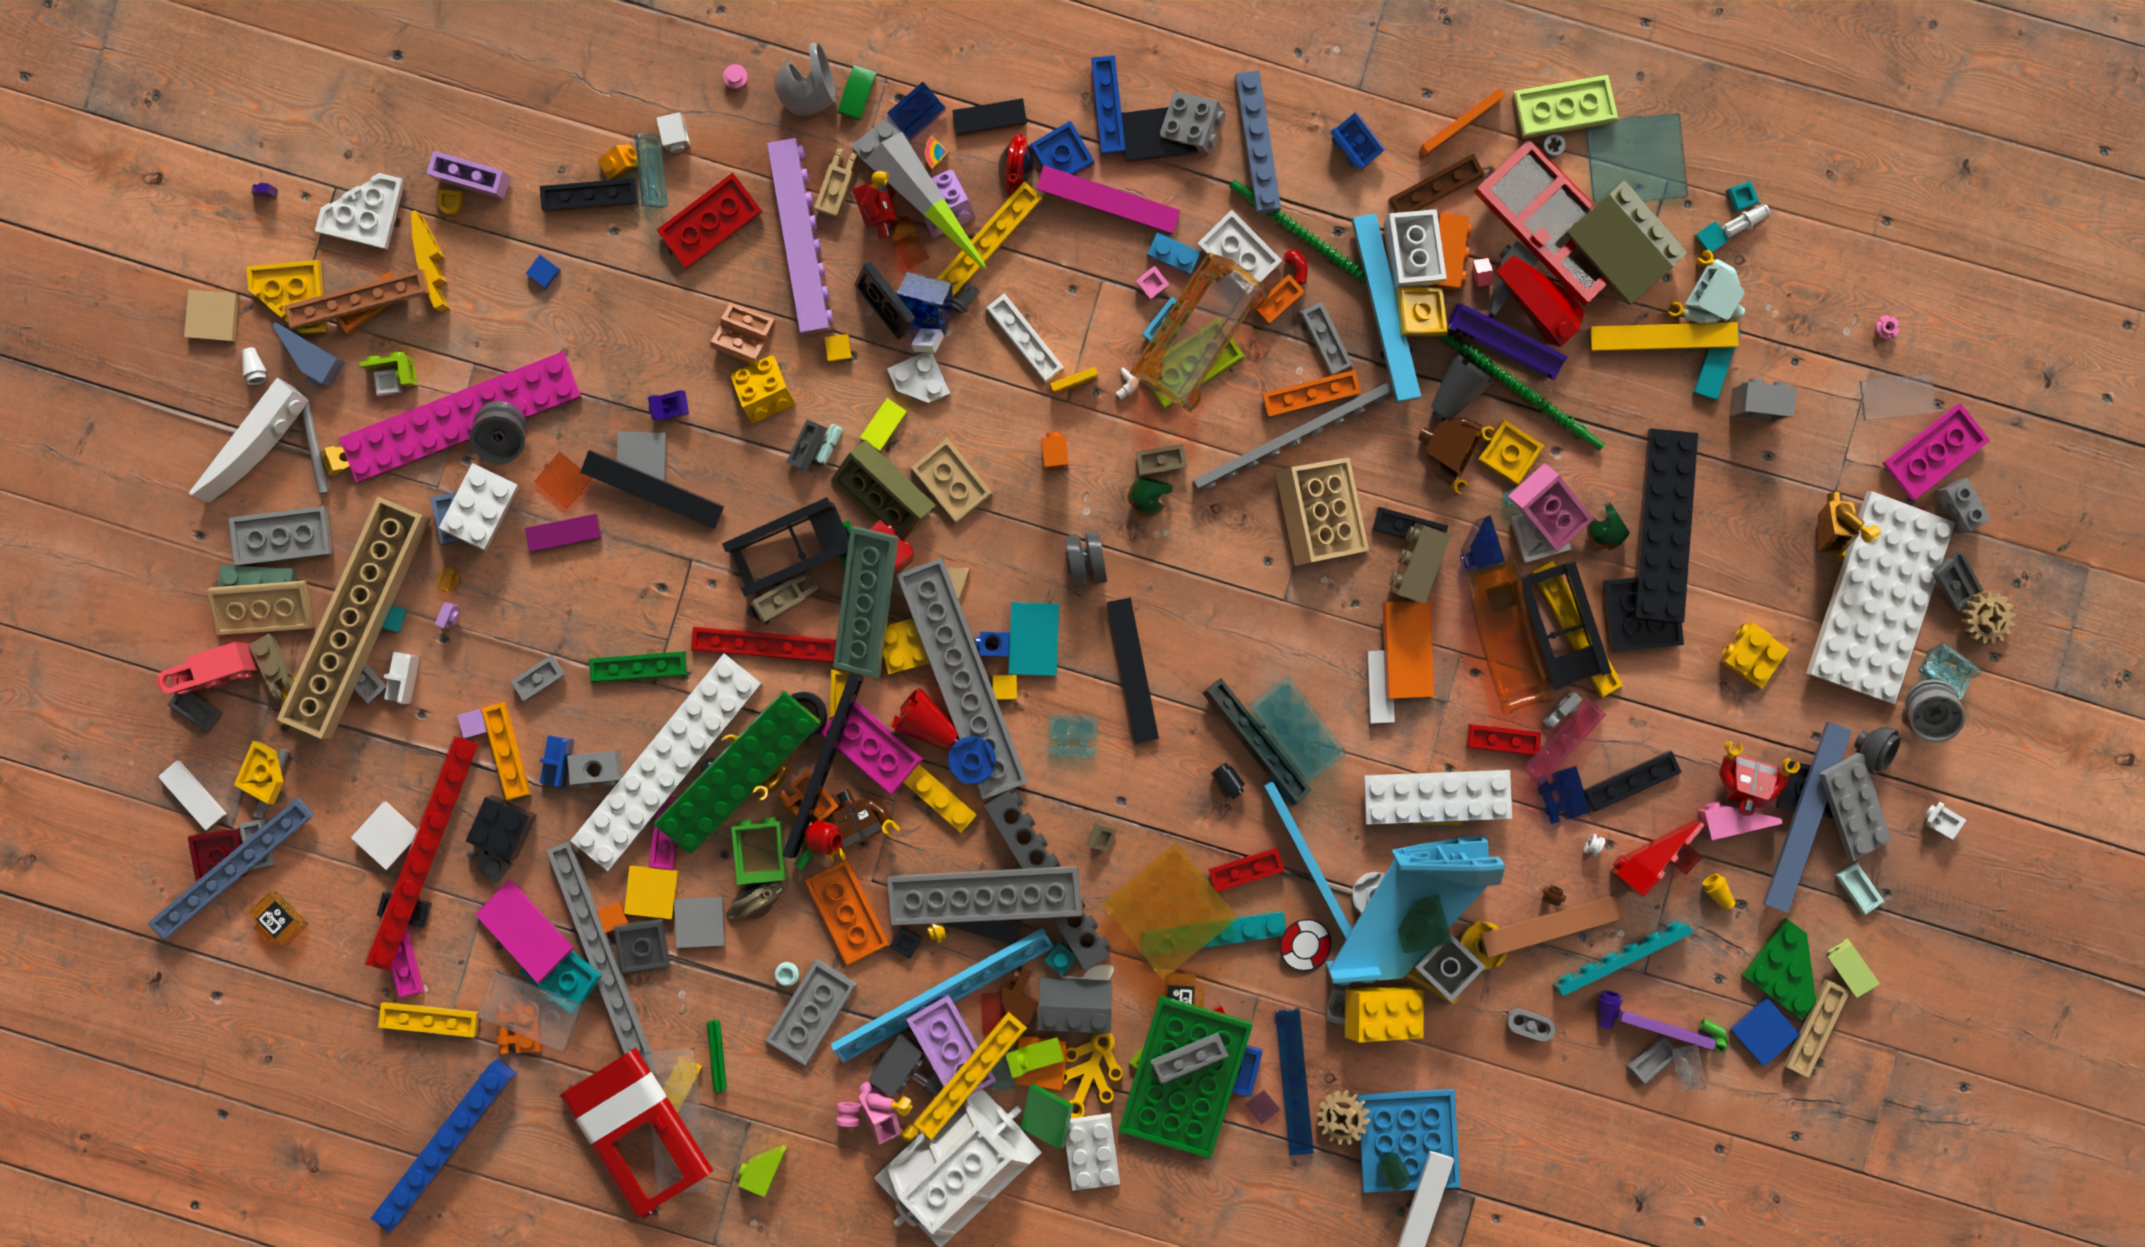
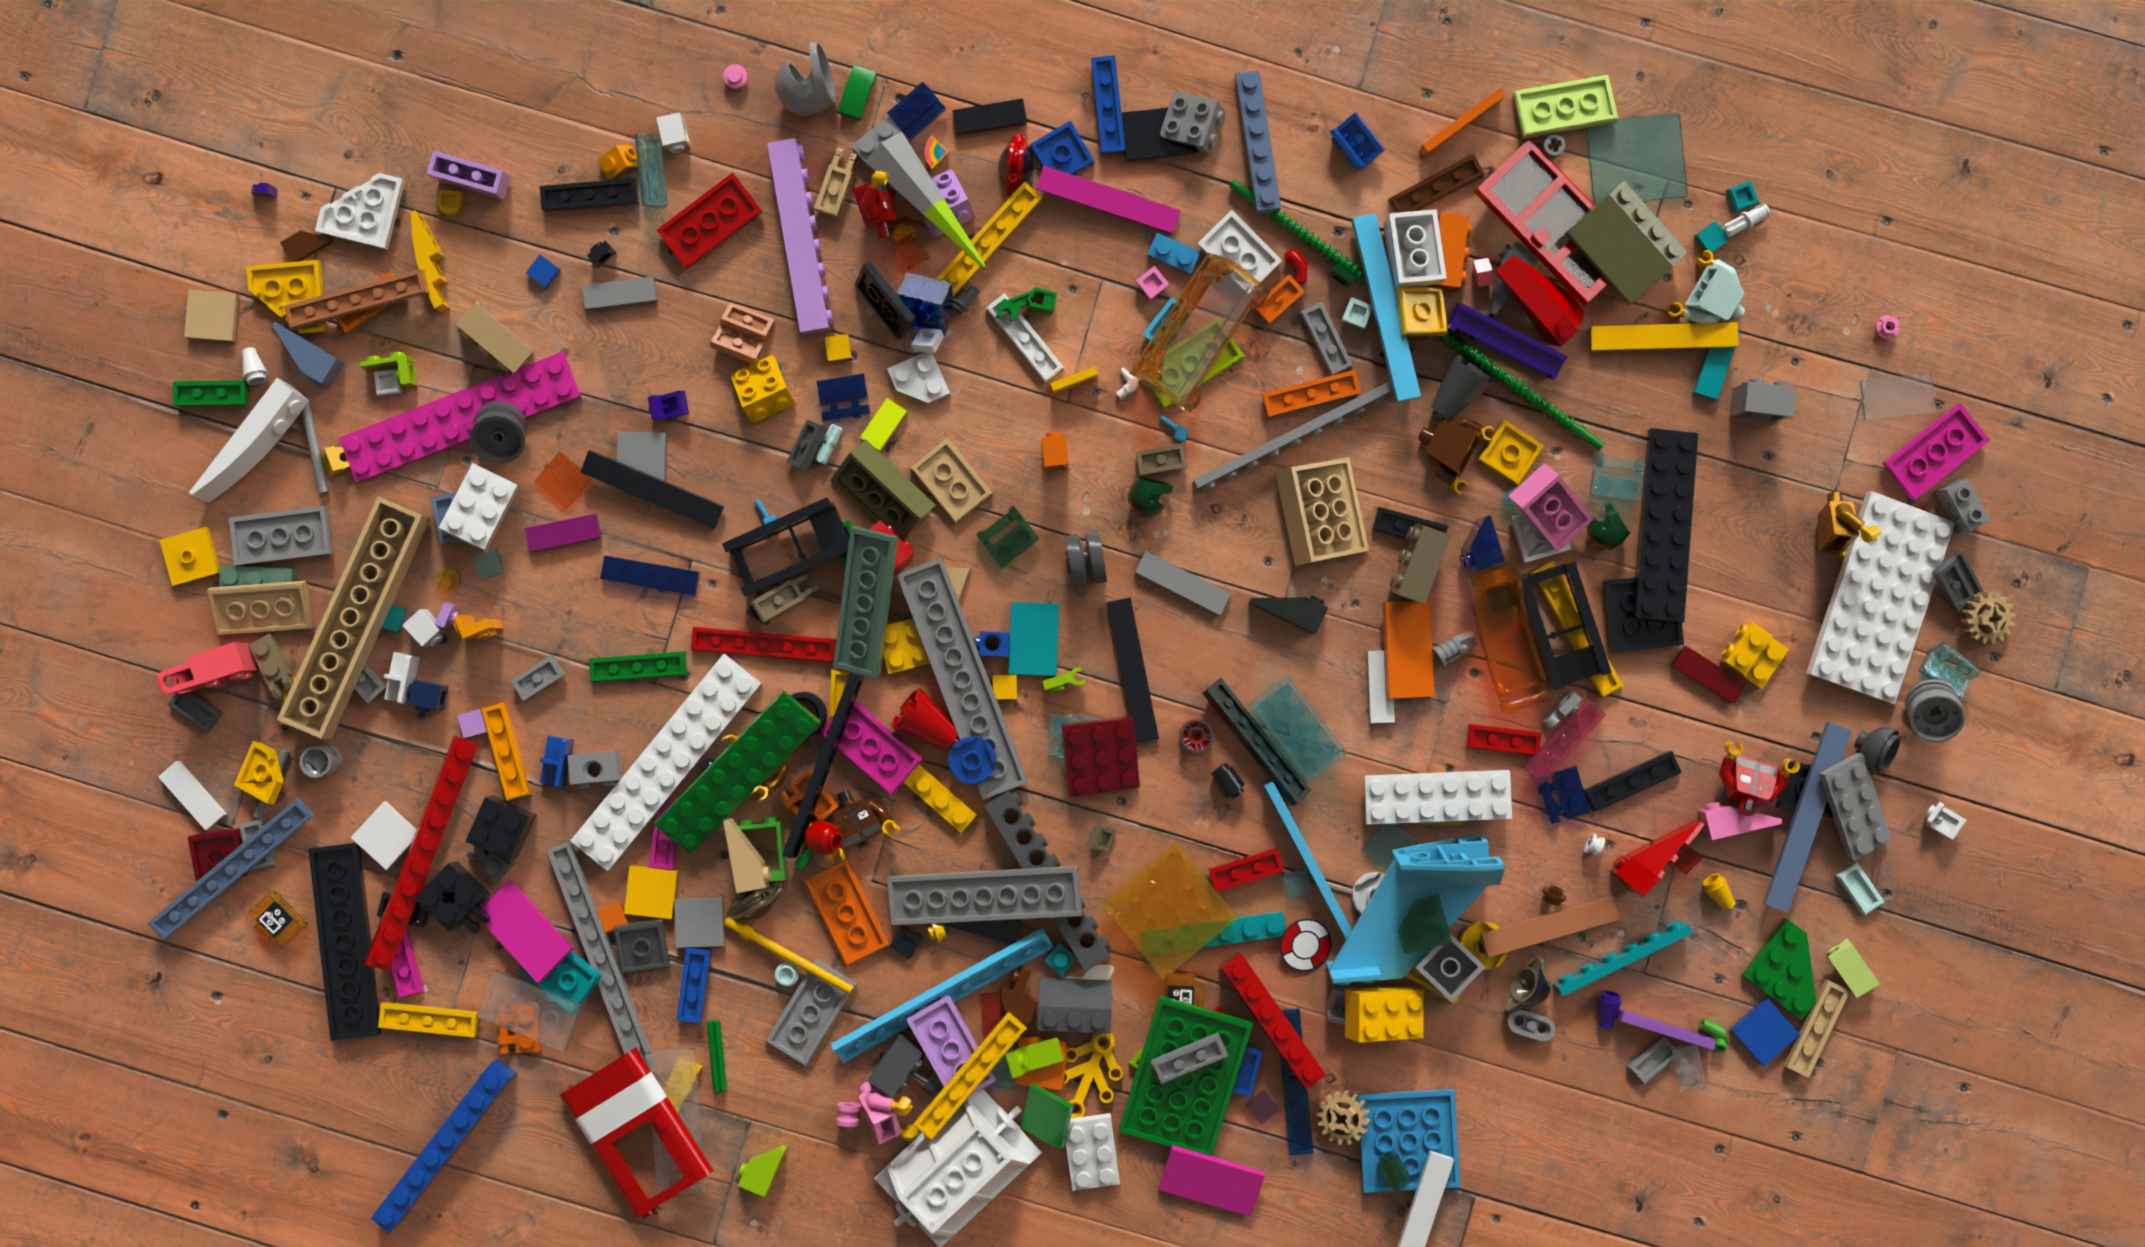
none -> yellow plate [159,527,220,586]
none -> green plate [173,380,249,406]
none -> reddish brown tile [280,230,333,262]
none -> light grey wheel [299,745,343,778]
none -> black plate [308,842,382,1041]
none -> white brick [402,609,447,647]
none -> dark blue brick [407,680,449,712]
none -> black hinge [415,861,491,934]
none -> light orange bracket [454,615,503,640]
none -> tan wedge [456,301,533,373]
none -> clear light blue tile [473,549,505,579]
none -> light grey tile [582,276,658,310]
none -> black plate [587,240,617,267]
none -> clear blue tile [600,555,700,596]
none -> blue plate [676,947,712,1023]
none -> tan slope [723,818,771,893]
none -> yellow bar [724,917,854,995]
none -> dark azure hand [754,500,778,524]
none -> clear blue plate [817,373,871,422]
none -> clear green plate [976,505,1040,568]
none -> green piece [996,287,1057,322]
none -> lime plate [1042,667,1086,693]
none -> dark red plate [1061,715,1140,797]
none -> light grey tile [1135,551,1231,616]
none -> dark pink tile [1158,1145,1265,1217]
none -> dark azure hand [1159,415,1189,443]
none -> wheel [1179,719,1214,753]
none -> red brick [1219,953,1327,1090]
none -> pearl dark grey slope [1249,595,1328,634]
none -> clear light blue tile [1282,868,1313,899]
none -> dark green tile [1329,263,1356,288]
none -> light aqua plate [1341,297,1372,329]
none -> clear light blue piece [1361,823,1419,871]
none -> light grey hinge [1432,630,1478,667]
none -> dark tan hat [1503,955,1551,1012]
none -> clear light blue plate [1589,452,1645,502]
none -> dark red tile [1671,645,1747,704]

